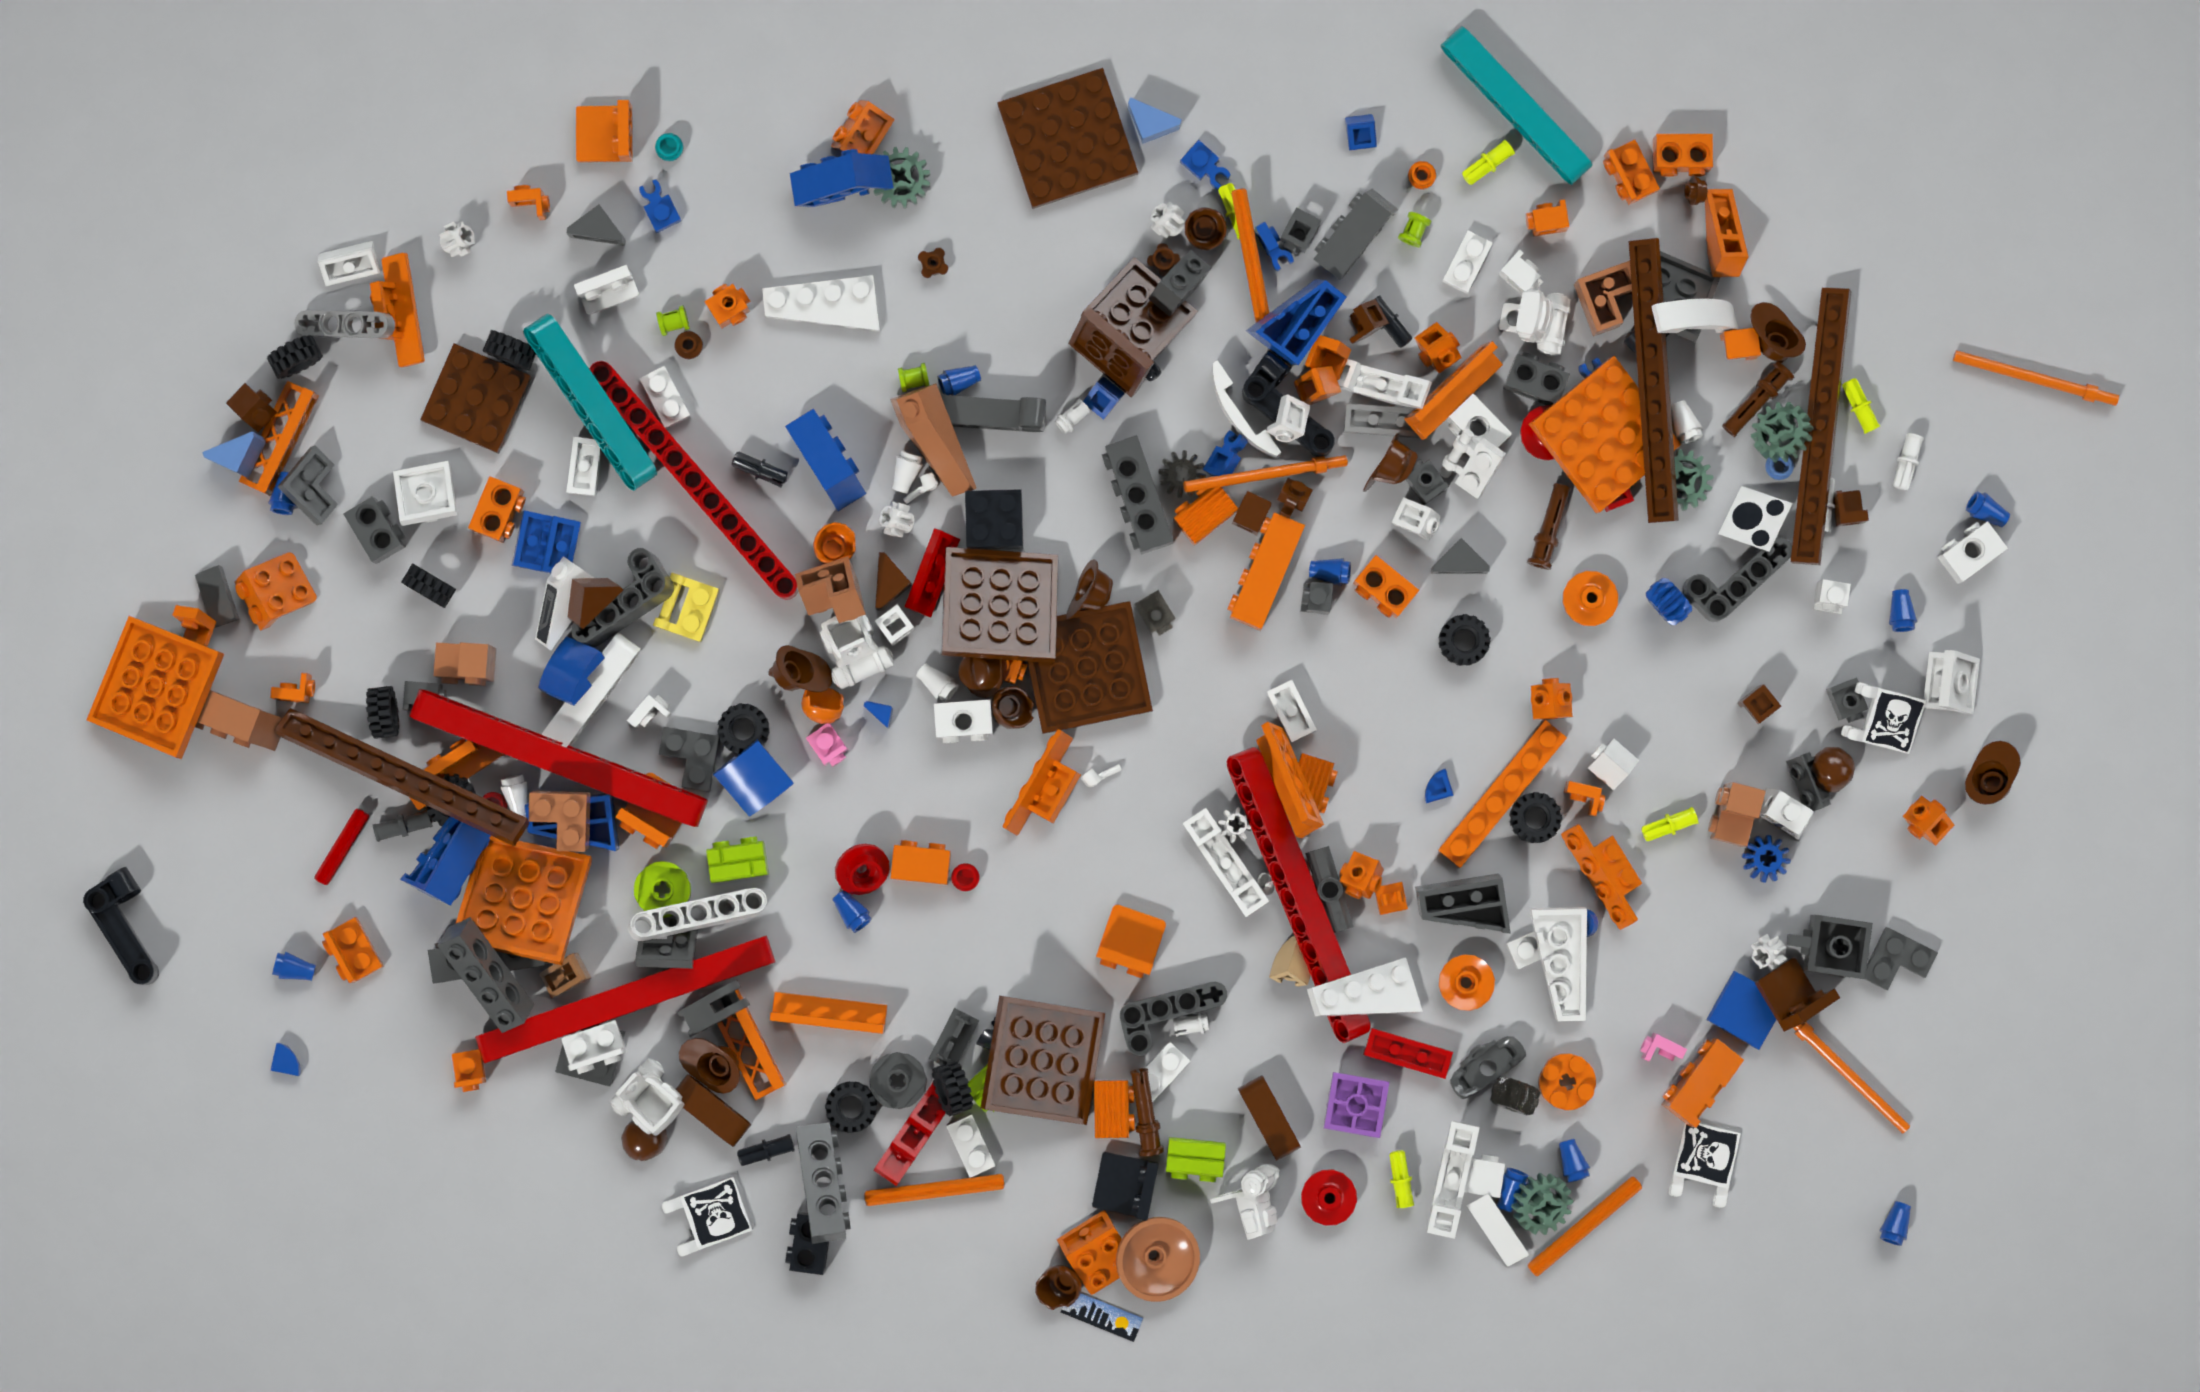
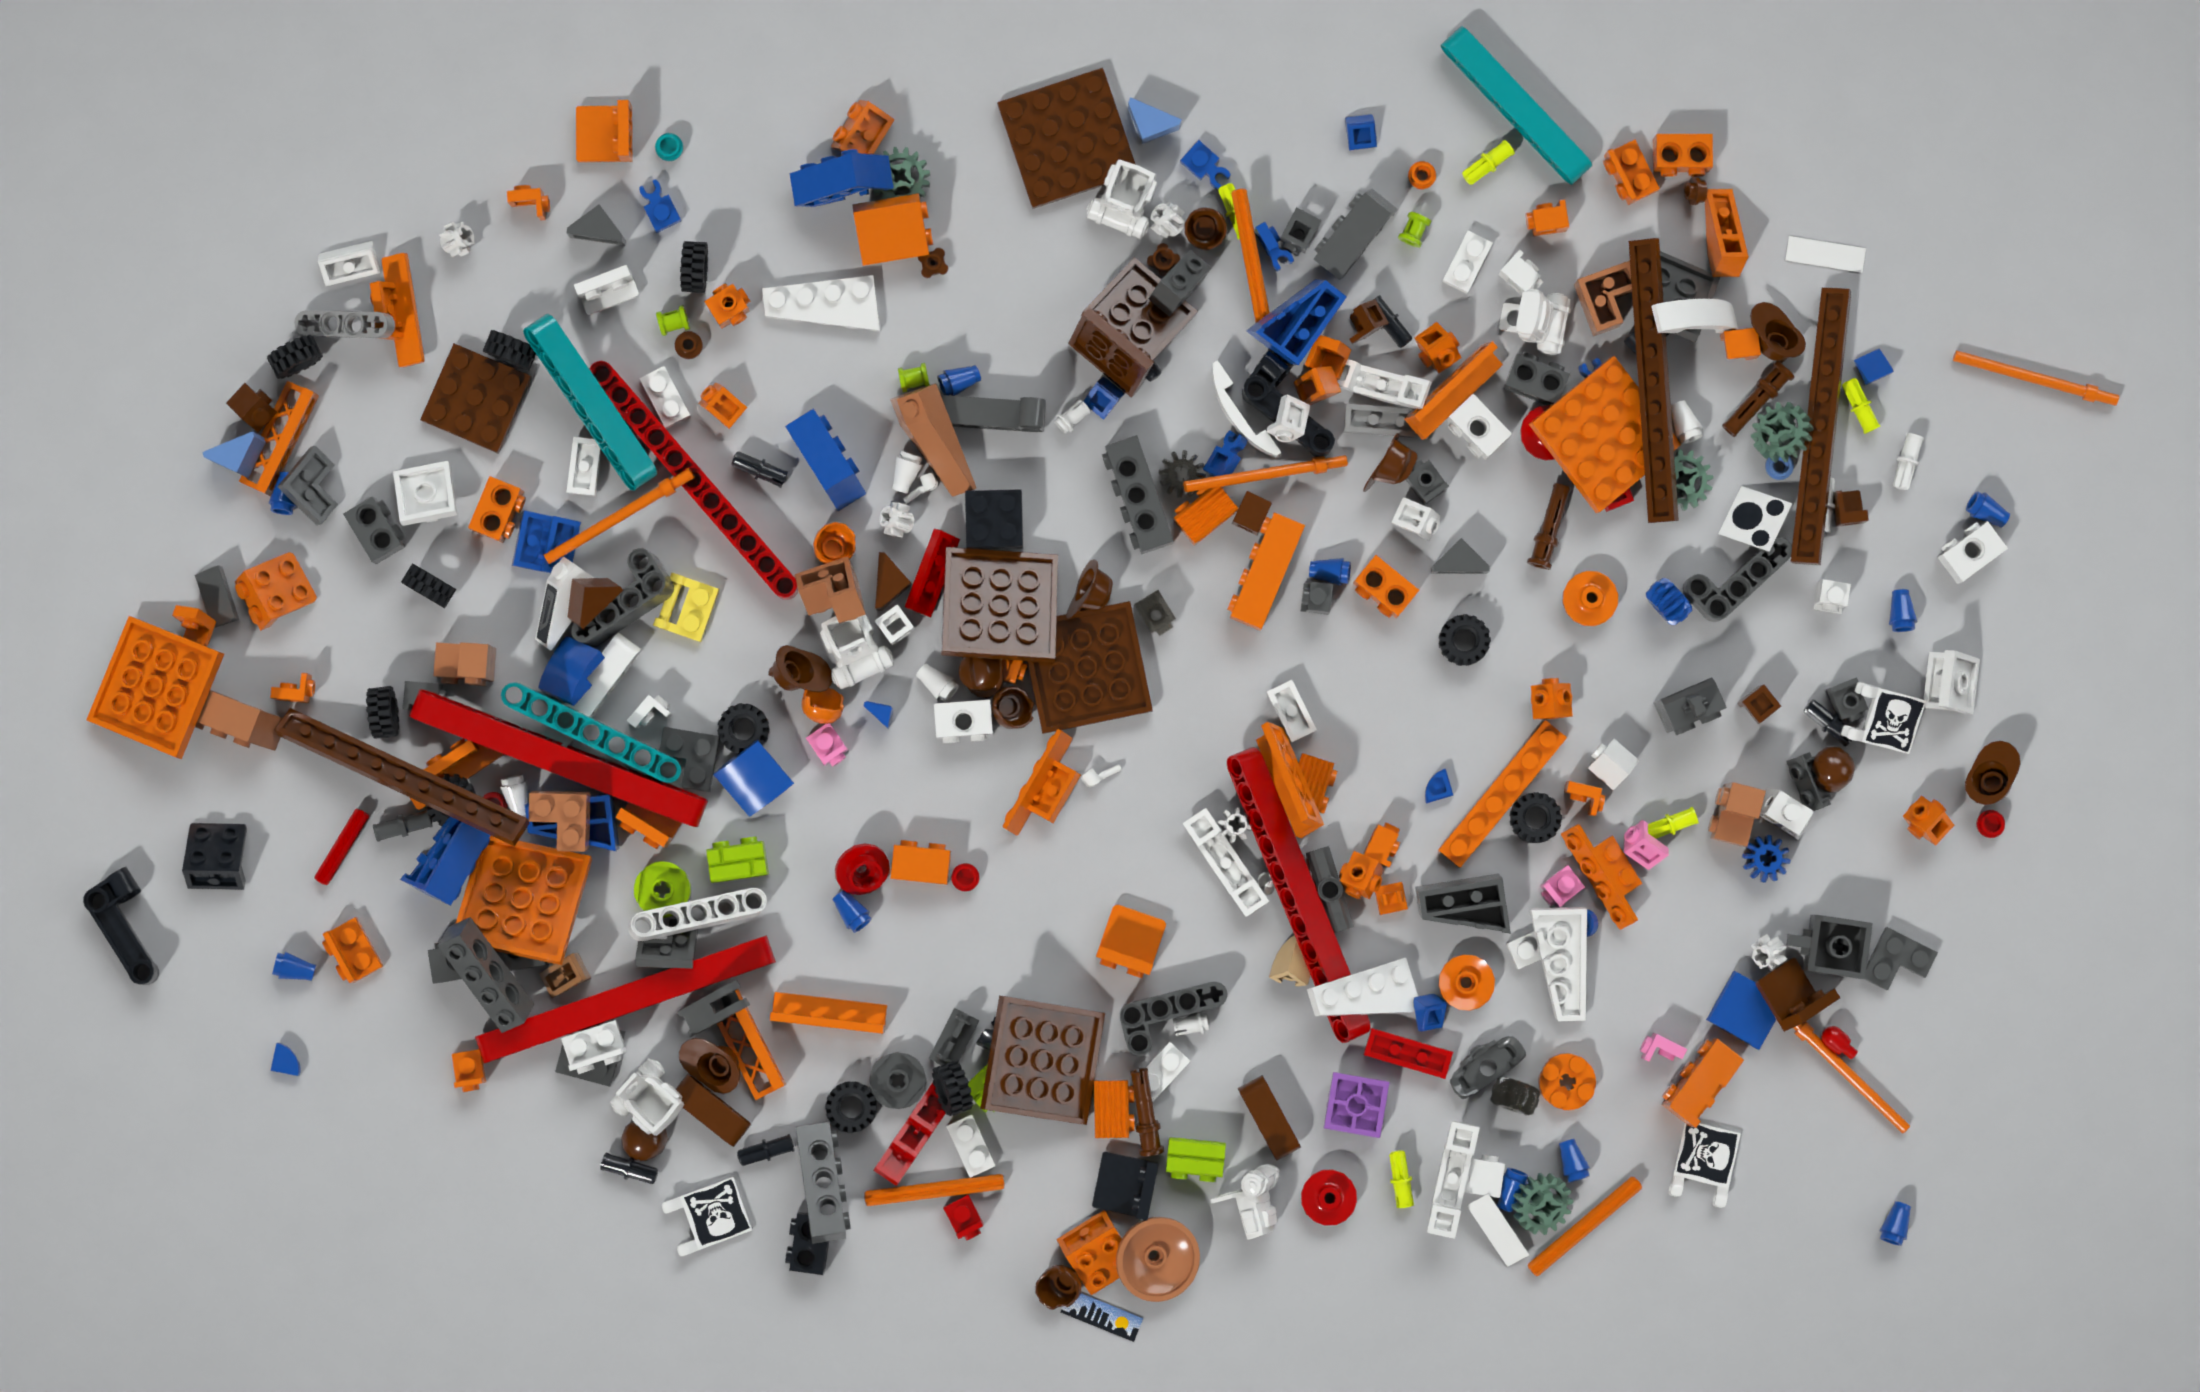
reddish brown plate [1277,478,1313,519] -> none
white plate [1440,429,1506,499] -> none
none -> black bracket [182,823,247,890]
none -> teal beam [501,682,681,783]
none -> orange bar [544,468,694,564]
none -> black axle [600,1152,658,1184]
none -> black tyre [680,241,708,293]
none -> orange bracket [698,383,747,429]
none -> orange brick [852,193,933,266]
none -> red bracket [943,1194,984,1241]
none -> white piece [1087,160,1158,239]
none -> orange brick [1363,822,1401,868]
none -> blue slope [1413,994,1447,1032]
none -> bright pink bracket [1540,865,1585,908]
none -> bright pink bracket [1624,820,1669,870]
none -> dark grey hinge [1653,677,1727,735]
none -> white sticker [1785,236,1866,273]
none -> black axle [1804,700,1852,747]
none -> red cylinder [1821,1026,1858,1059]
none -> blue slope [1854,348,1894,386]
none -> red plate [1976,810,2005,838]

